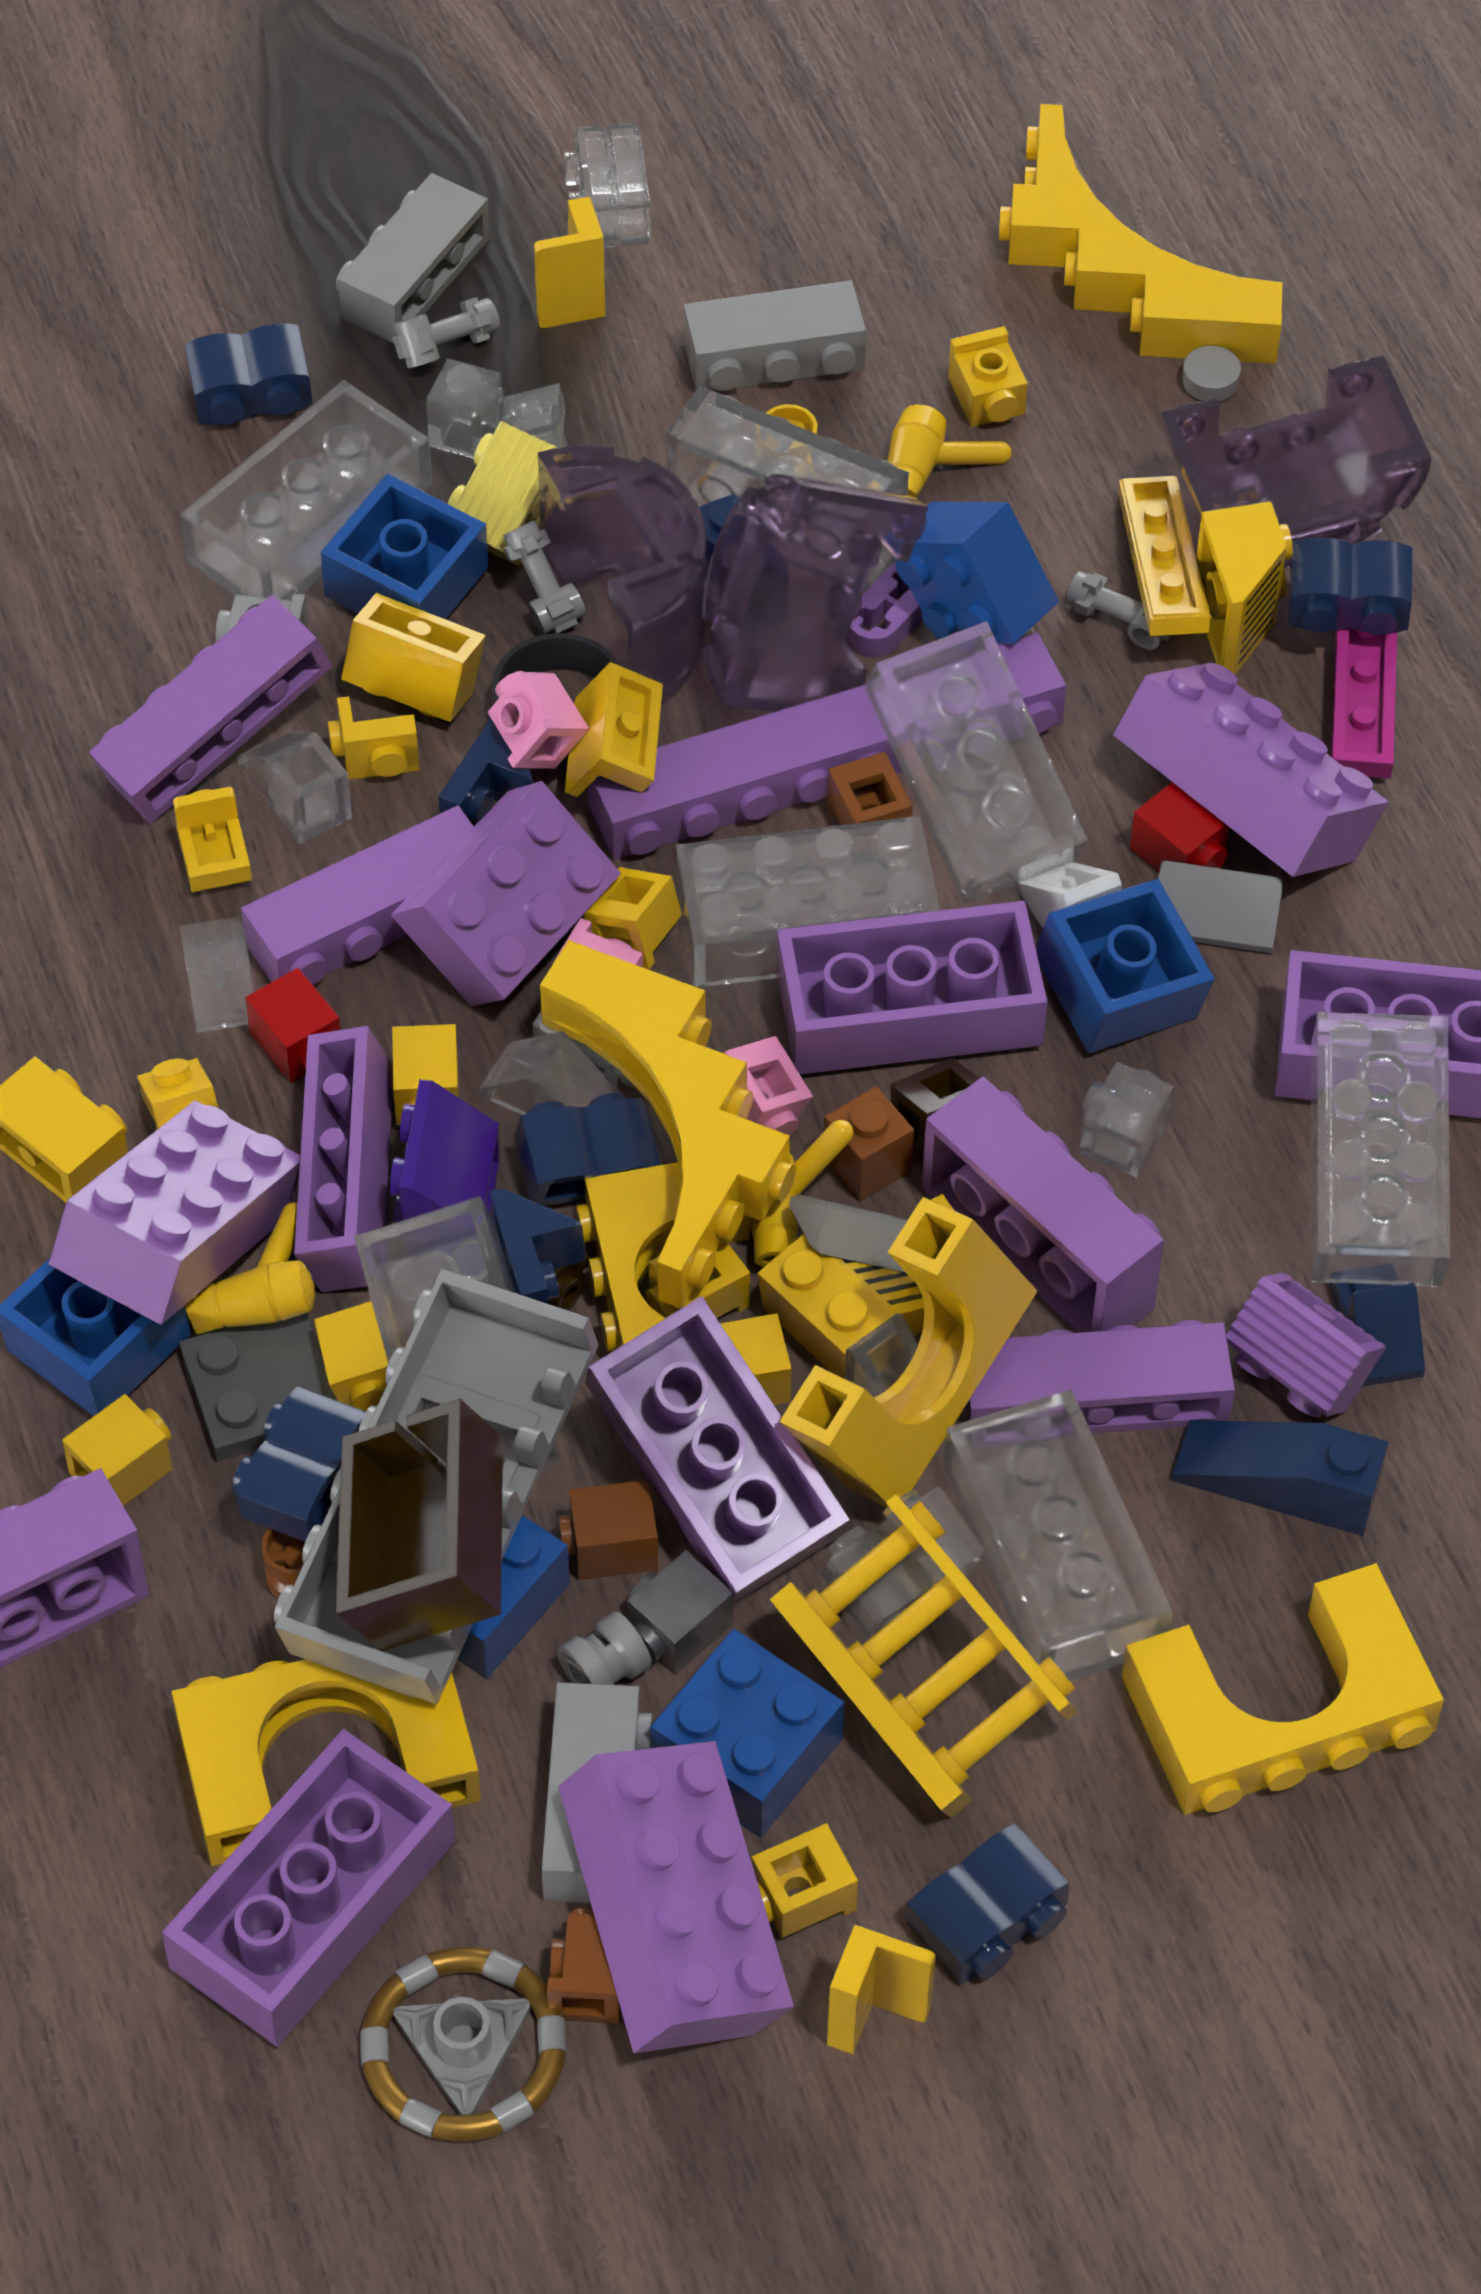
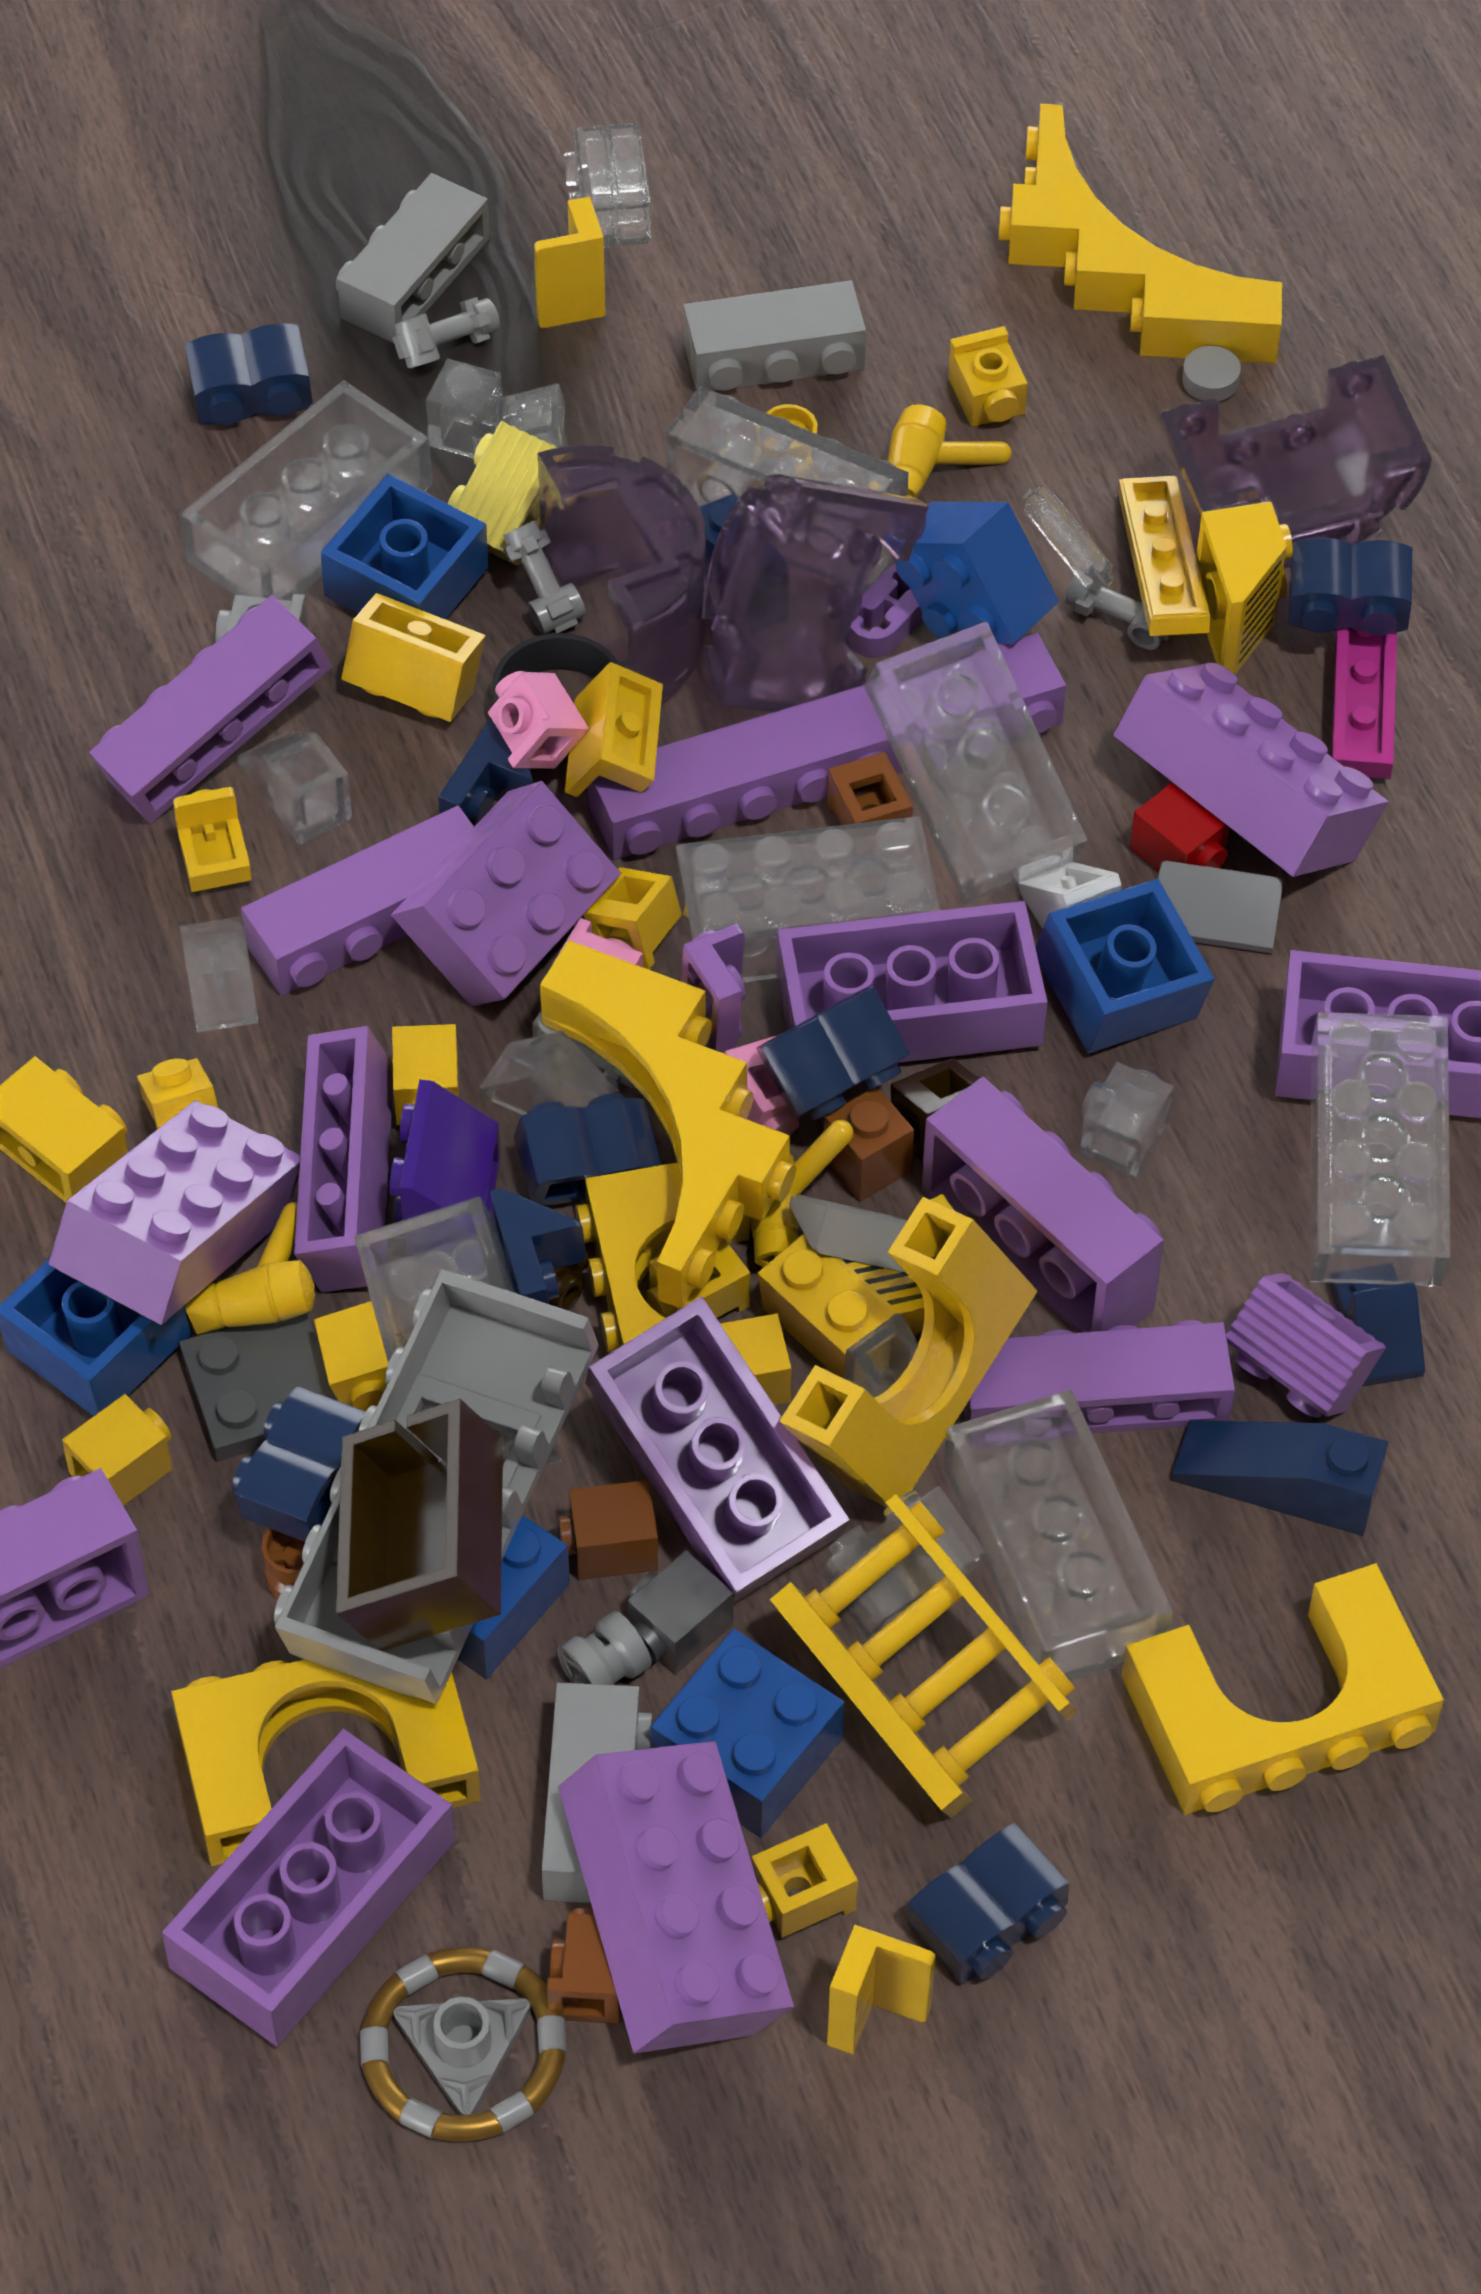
red brick [245,967,341,1083] -> none
yellow bracket [328,696,420,780] -> none
none -> medium lavender bracket [681,924,746,1053]
none -> dark blue brick [756,986,910,1121]
none -> clear axle [1022,484,1114,592]

